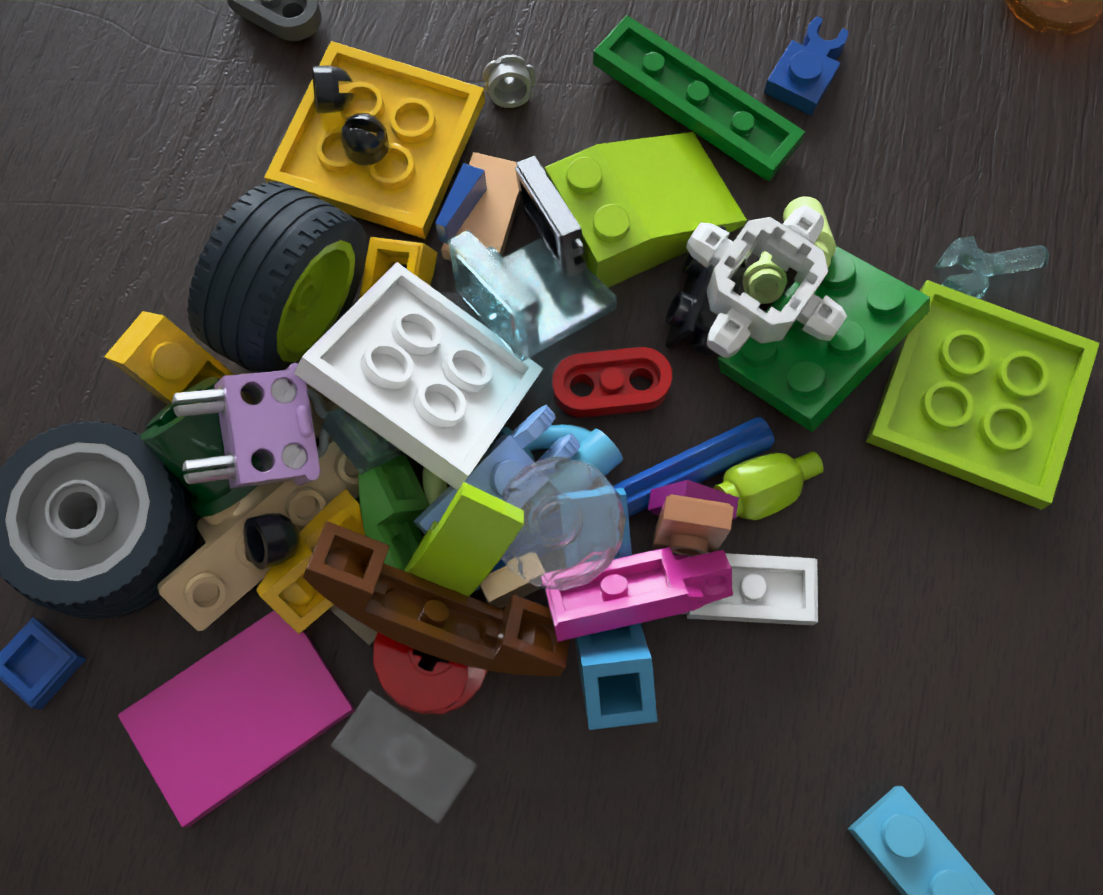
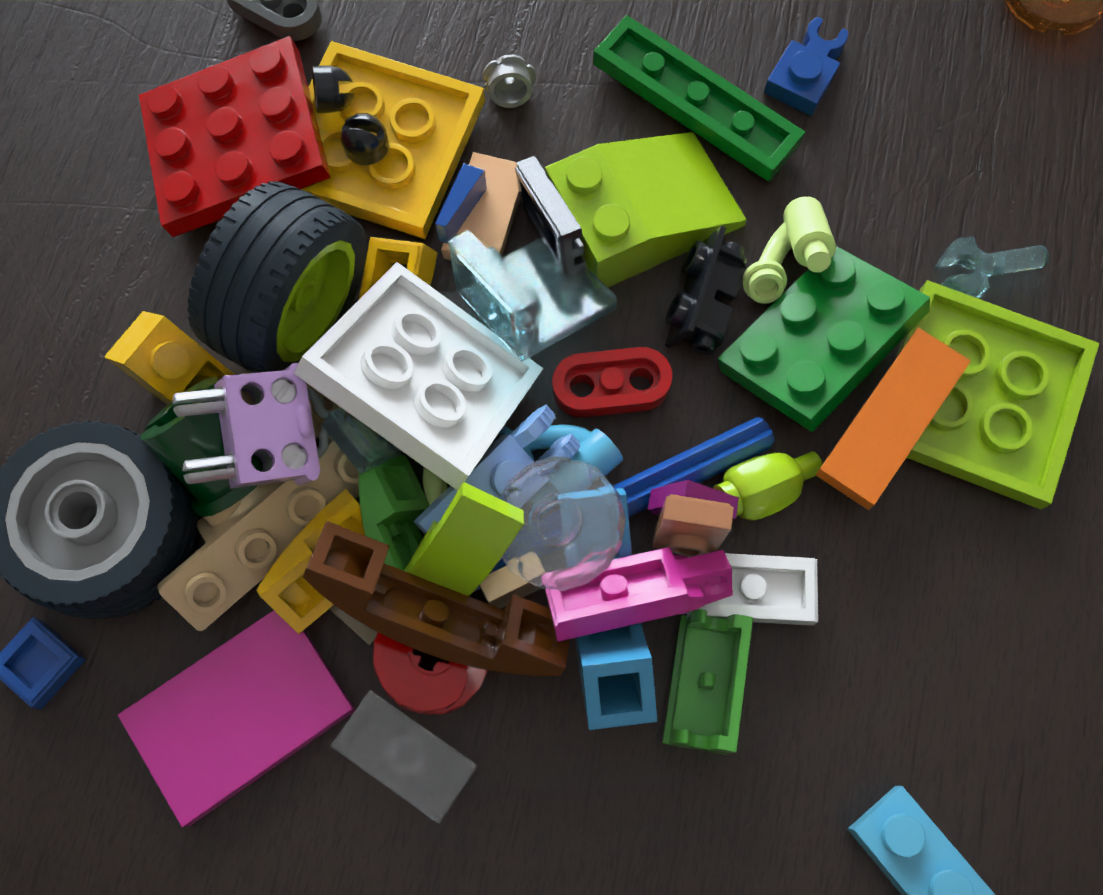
black hinge [243,513,301,570] -> none
white piece [686,206,847,358] -> none
none -> red plate [139,36,331,237]
none -> bright green hinge [662,609,753,755]
none -> orange tile [815,327,971,511]

